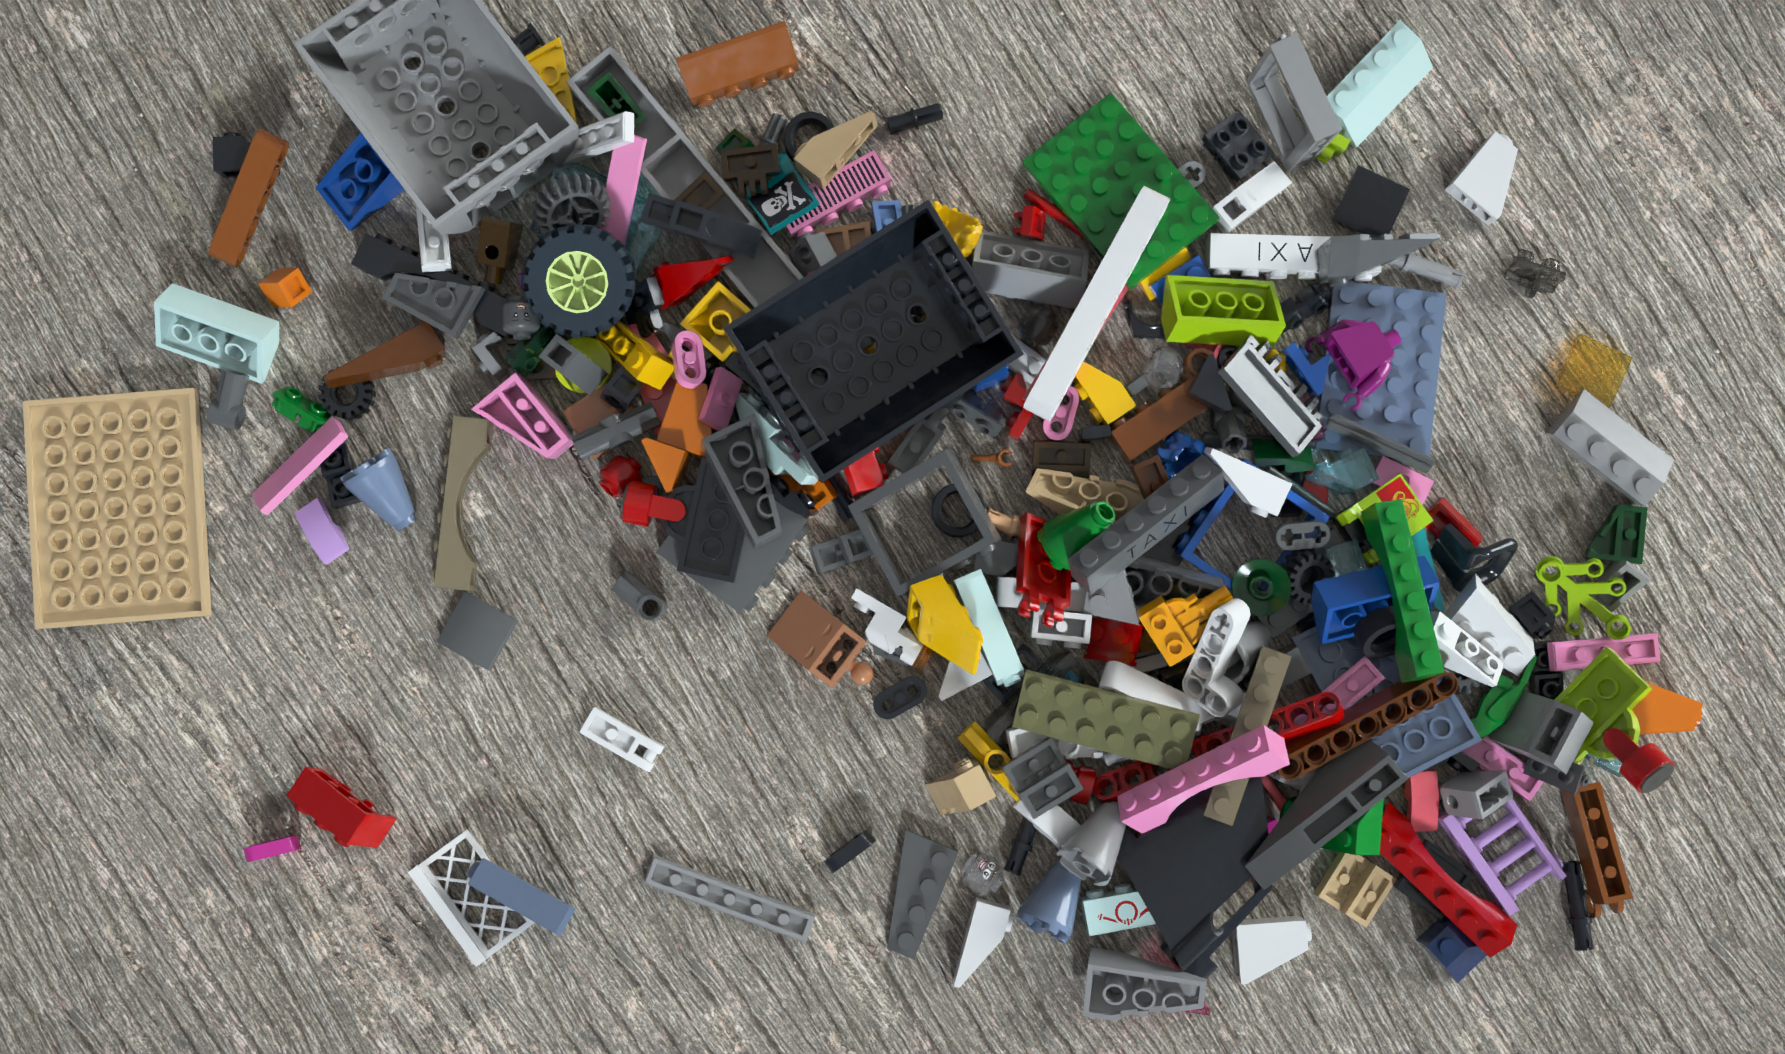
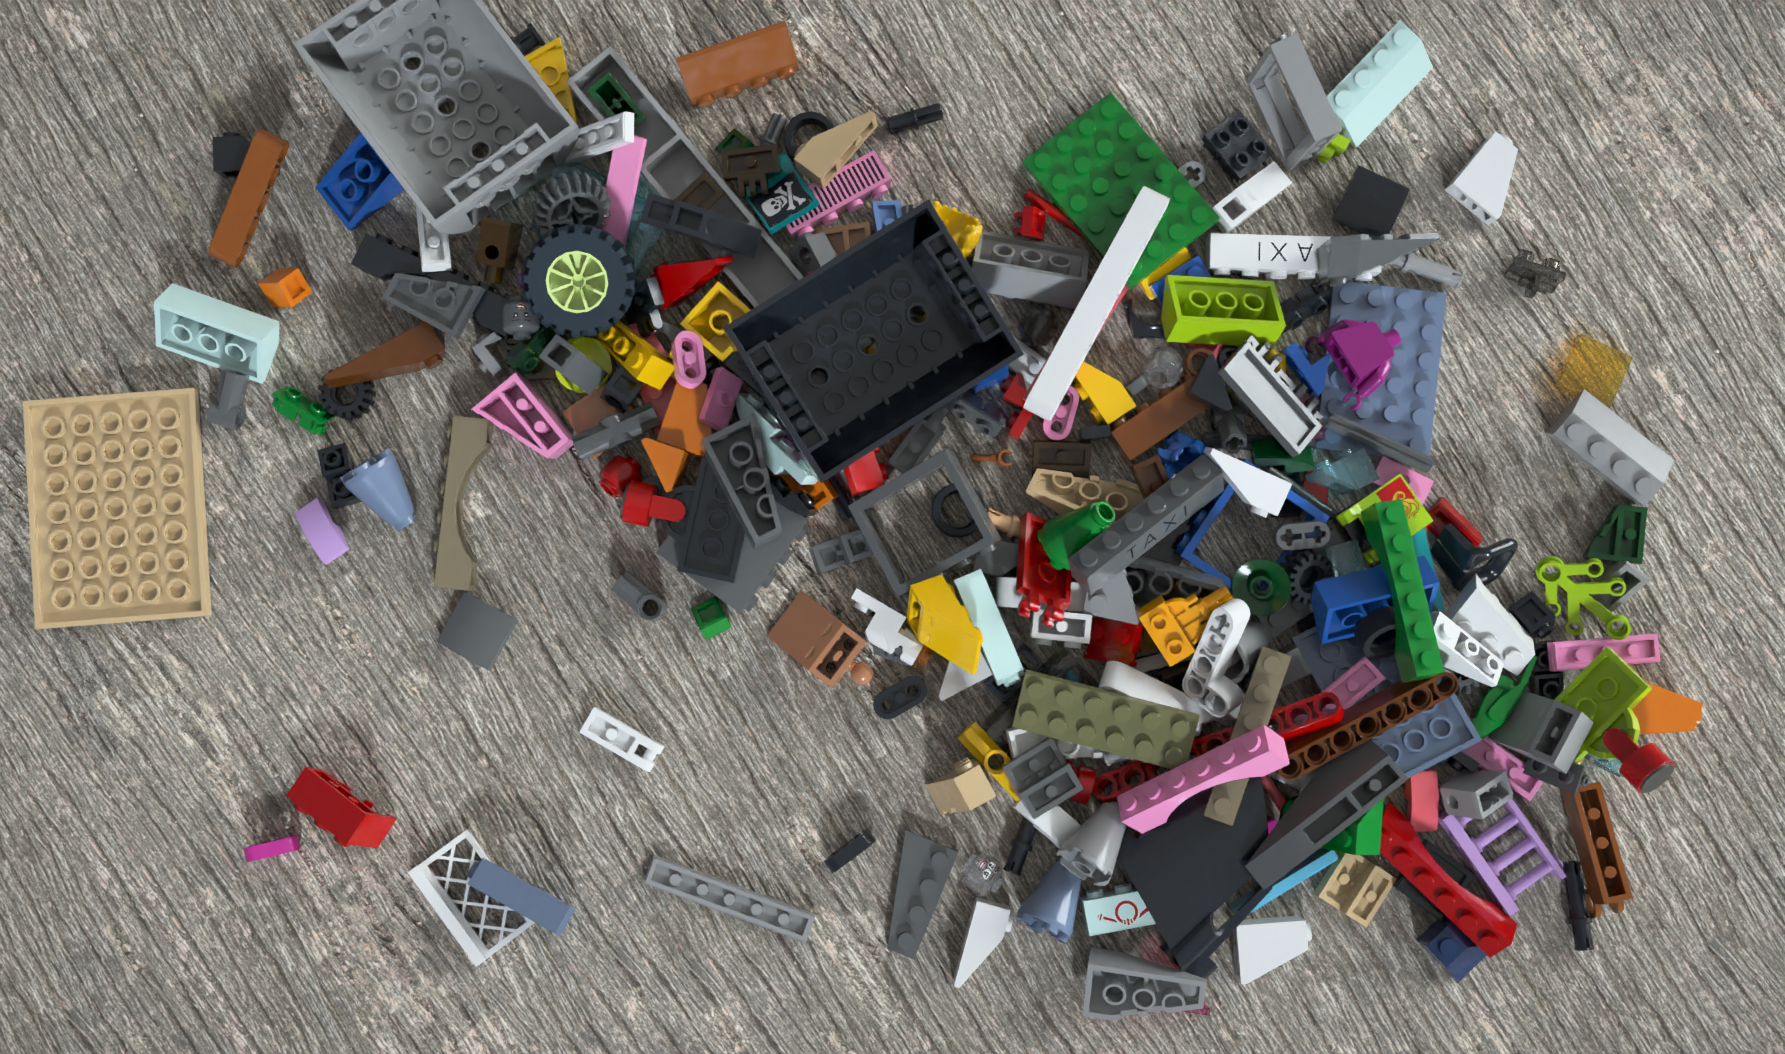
bright pink tile [252,416,348,515] -> none
none -> green slope [691,596,731,639]
none -> medium azure tile [1229,848,1338,913]

